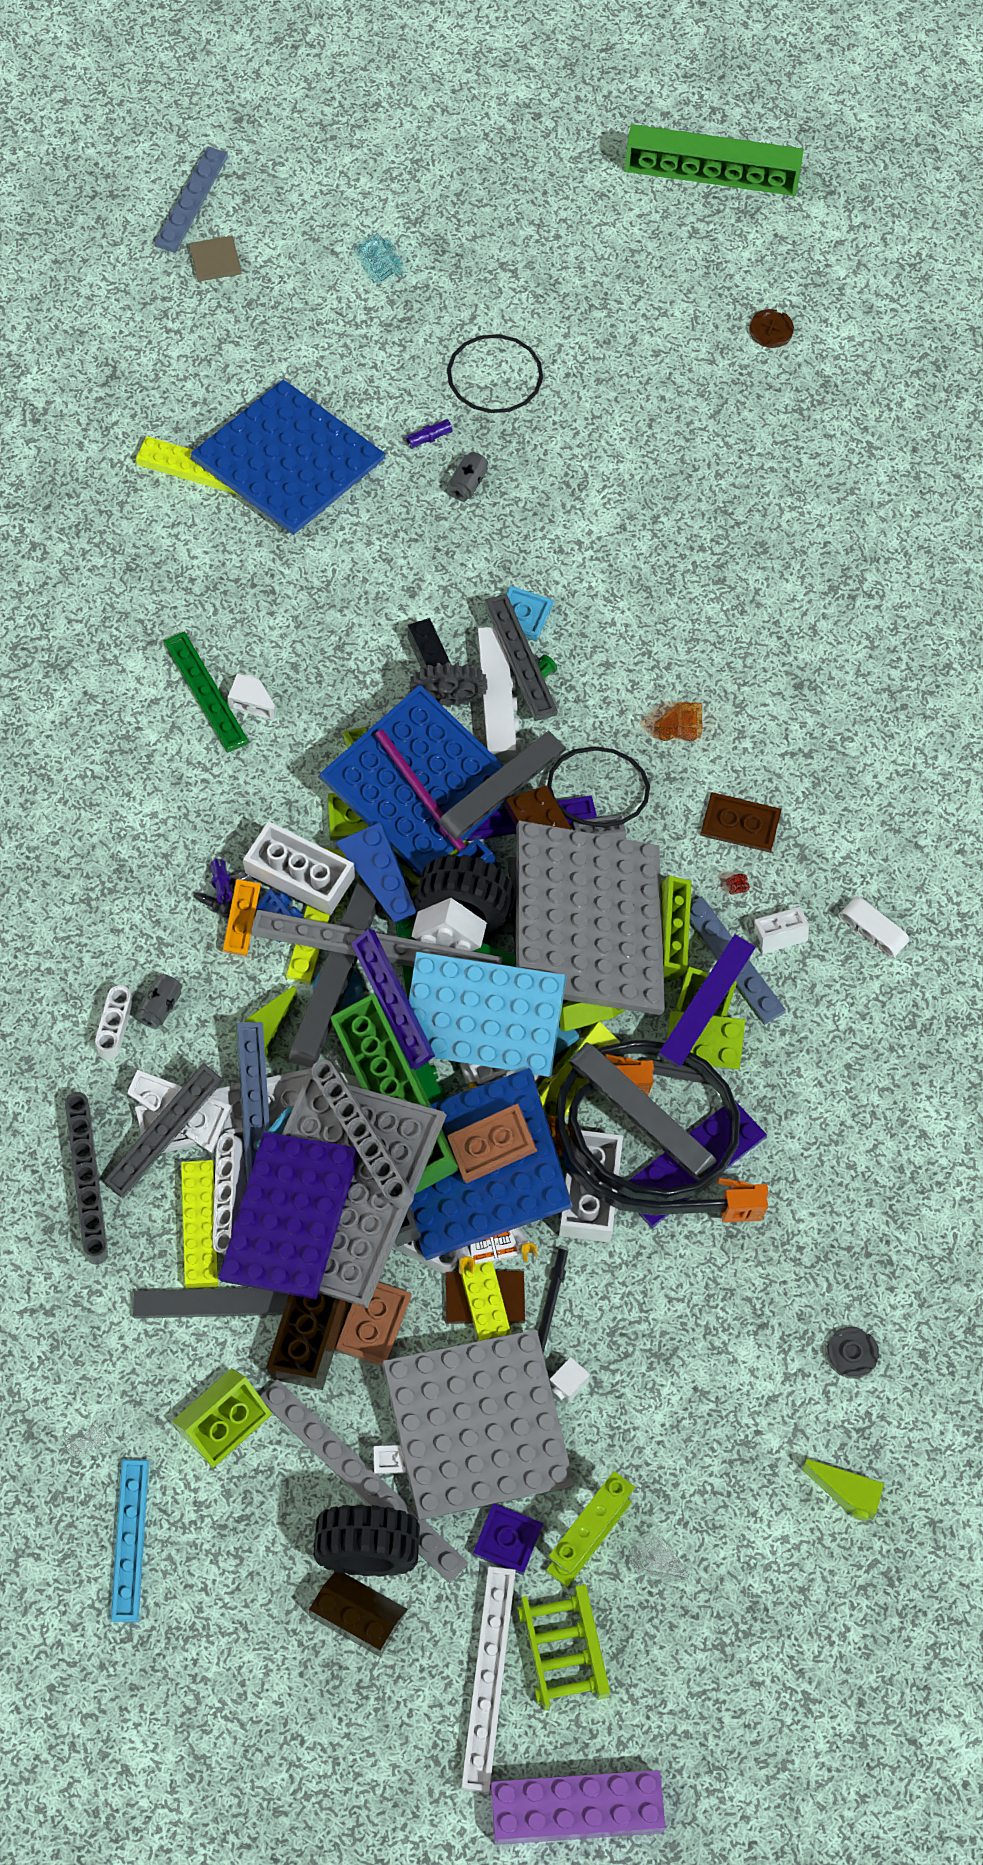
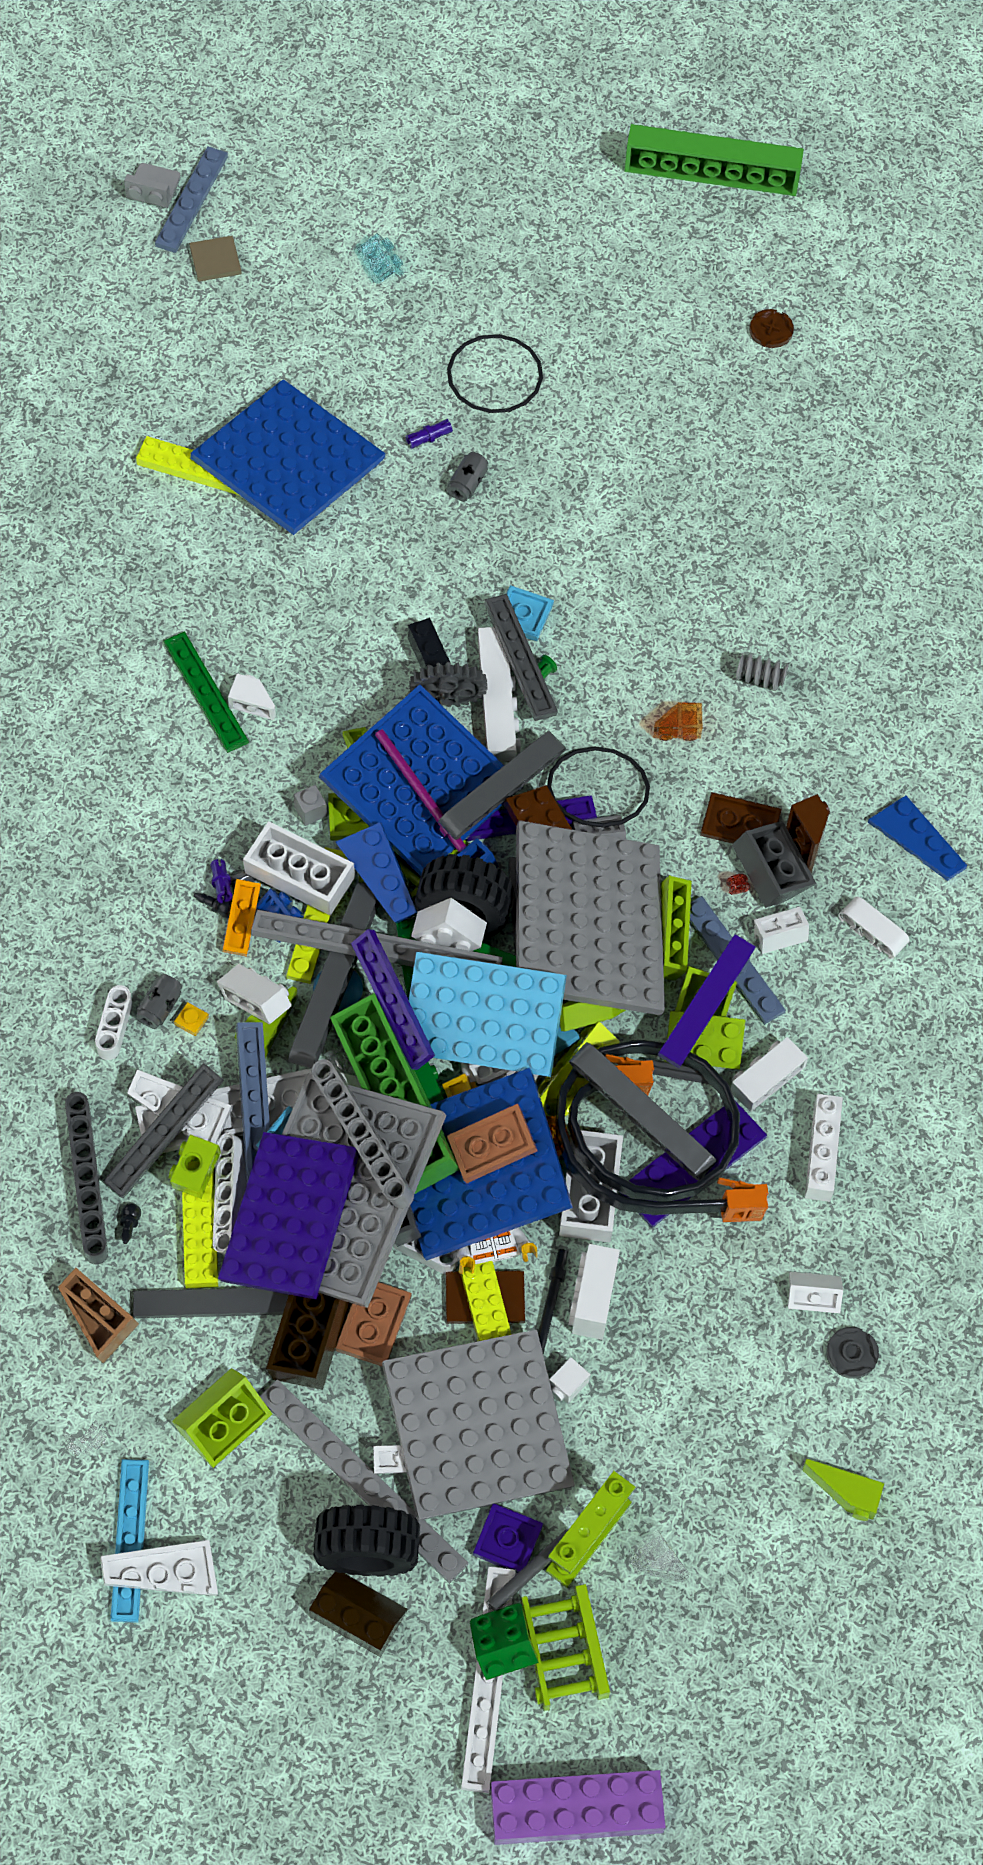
none -> medium nougat wedge [58,1268,139,1363]
none -> white wing [100,1540,218,1596]
none -> black bar [120,1203,141,1244]
none -> light grey bracket [124,163,181,208]
none -> lime brick [168,1135,221,1199]
none -> yellow plate [174,1002,209,1037]
none -> white brick [217,964,292,1024]
none -> light grey brick [294,785,327,826]
none -> yellow plate [442,1073,473,1098]
none -> green bracket [470,1603,539,1680]
none -> dark grey piece [487,1530,568,1611]
none -> white brick [568,1244,620,1340]
none -> white brick [731,1037,808,1112]
none -> dark grey slope [732,821,816,908]
none -> light grey piece [736,653,789,691]
none -> reddish brown slope [786,794,830,874]
none -> white panel [788,1272,843,1313]
none -> white brick [805,1094,843,1202]
none -> blue wing [868,795,967,881]

